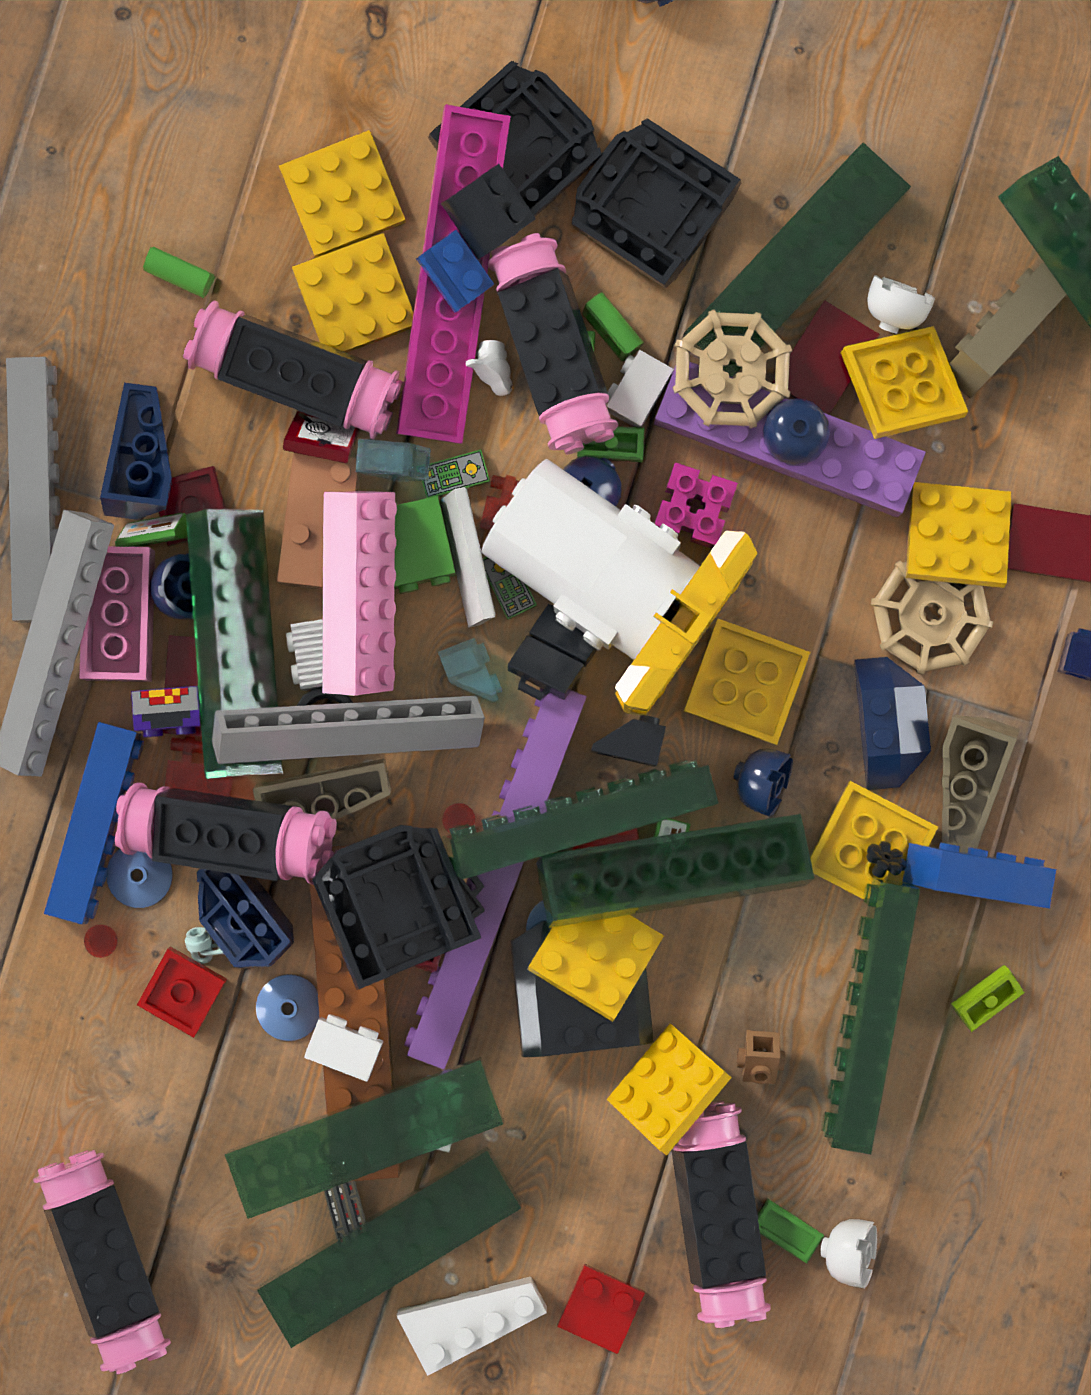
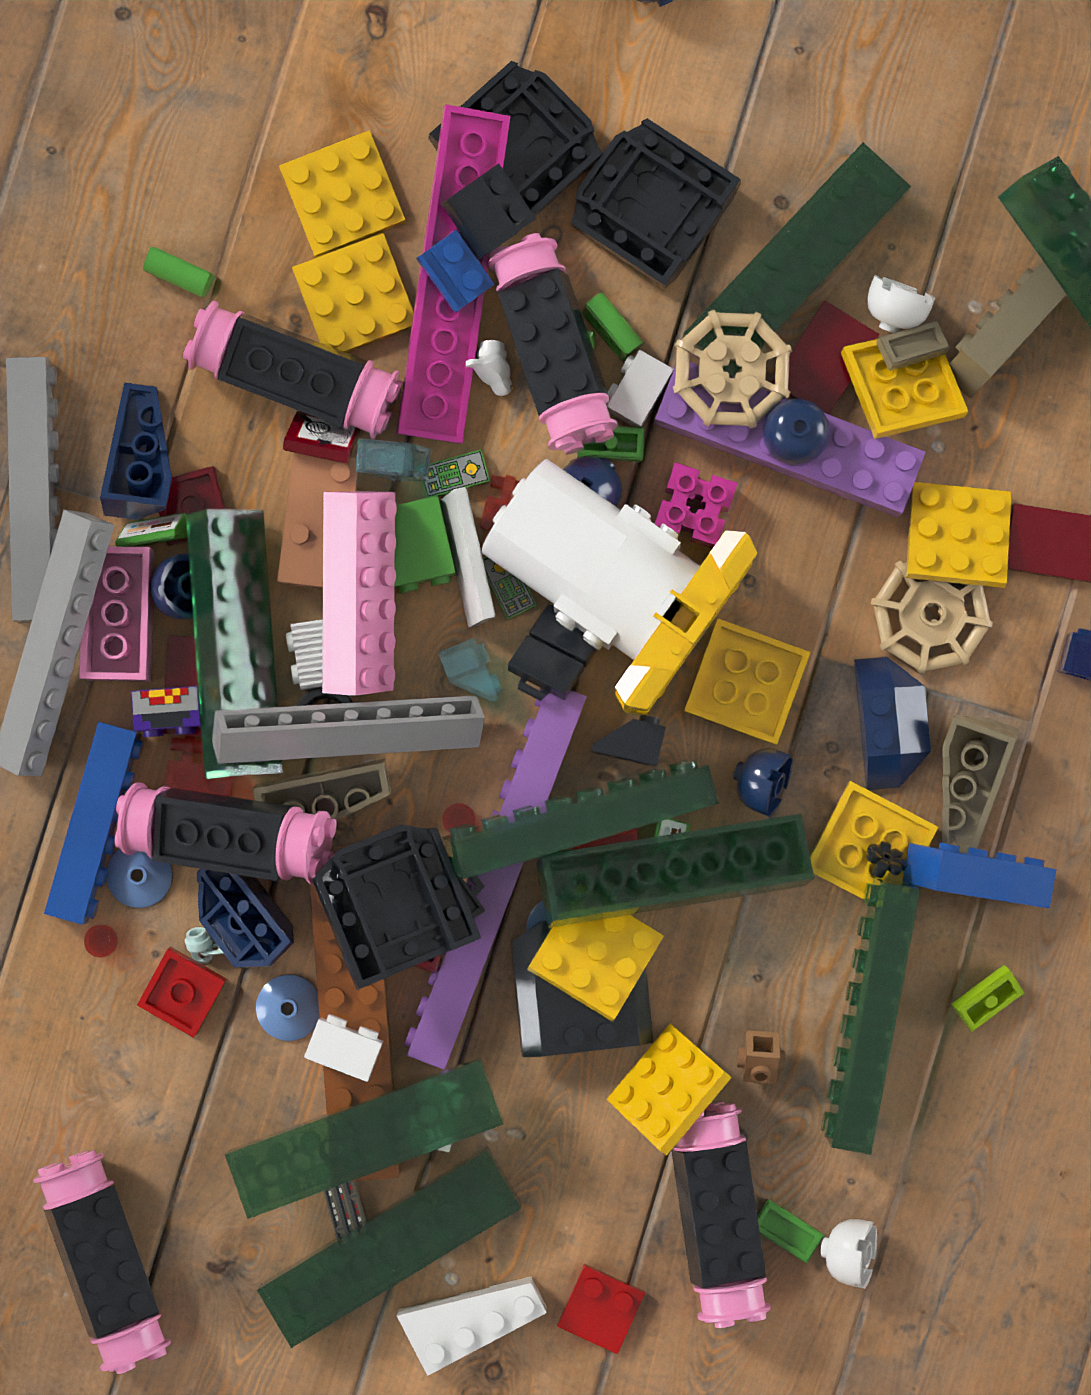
none -> dark tan tile [876,320,951,371]

